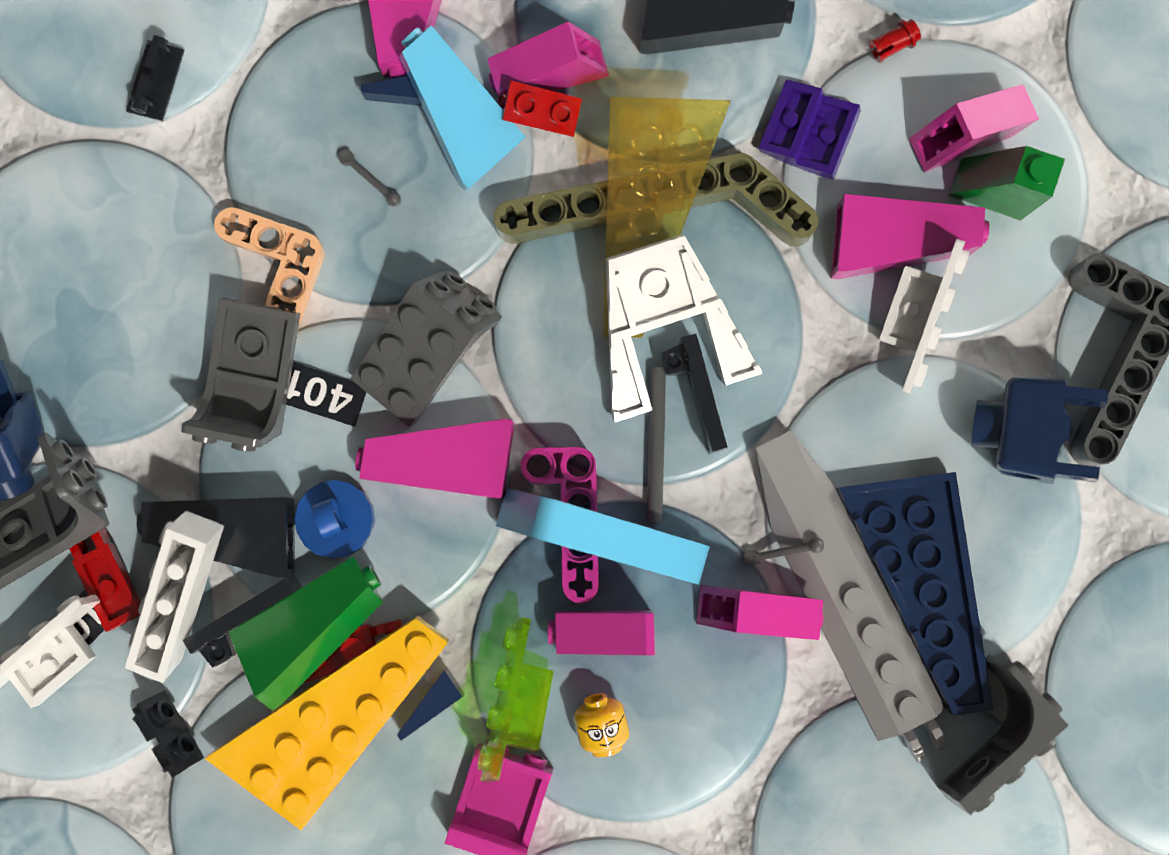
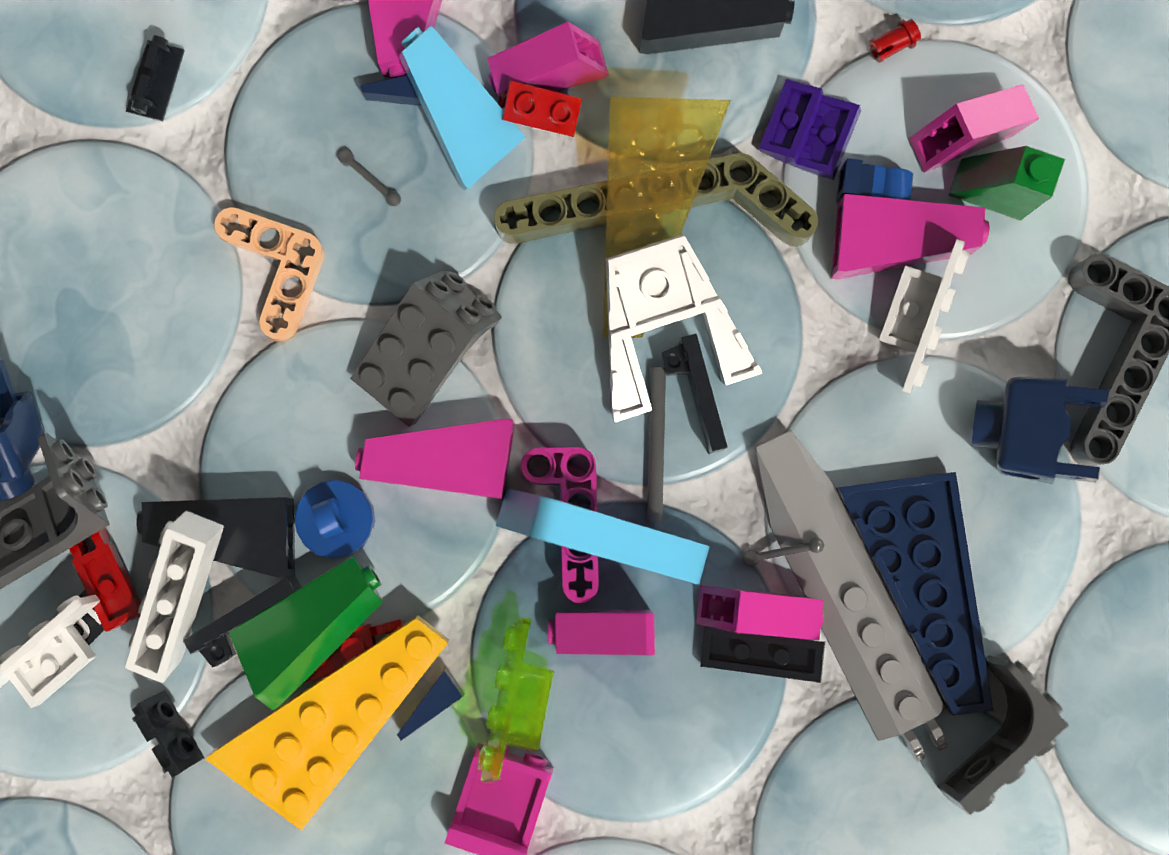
dark grey bracket [181,298,301,452] -> none
black sticker [286,363,367,427] -> none
yellow head [573,693,629,757] -> none
none -> black hinge [700,626,826,683]
none -> leg [836,158,914,203]

